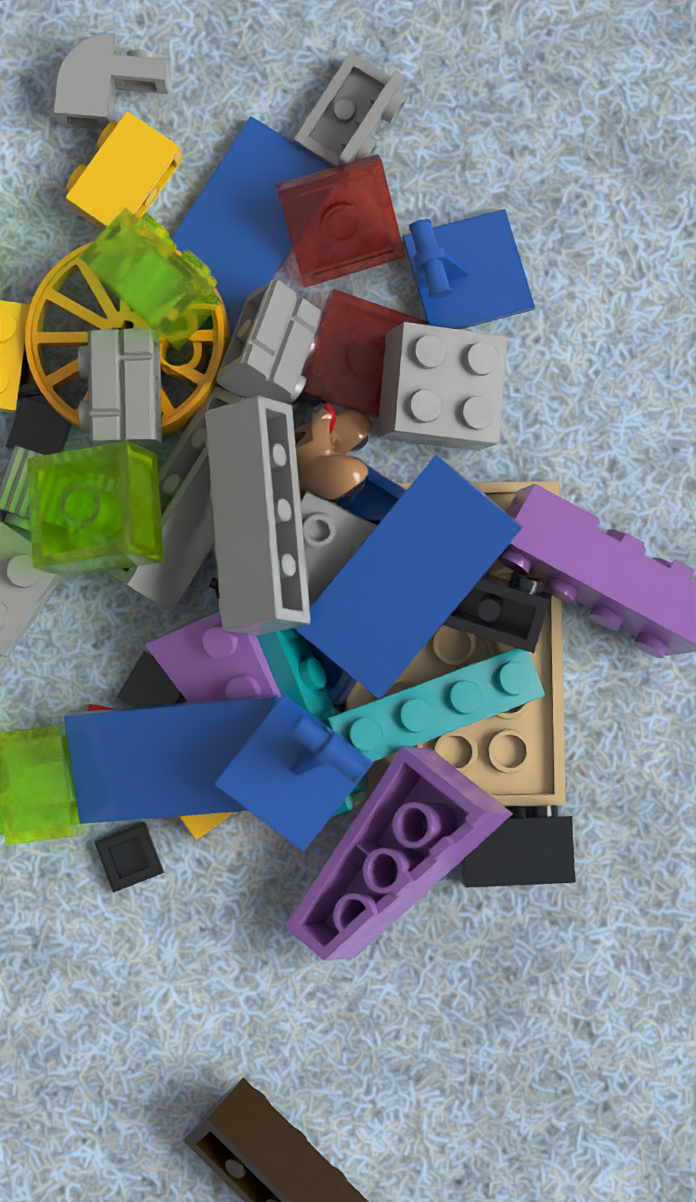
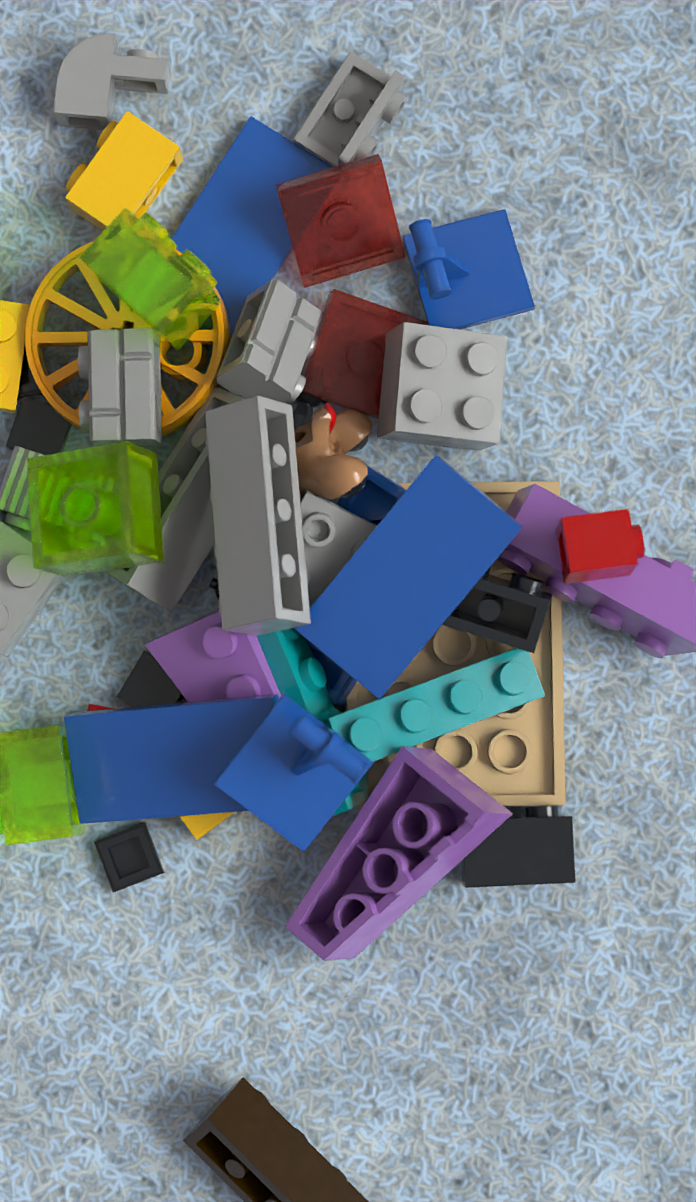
none -> red brick [555,509,644,584]

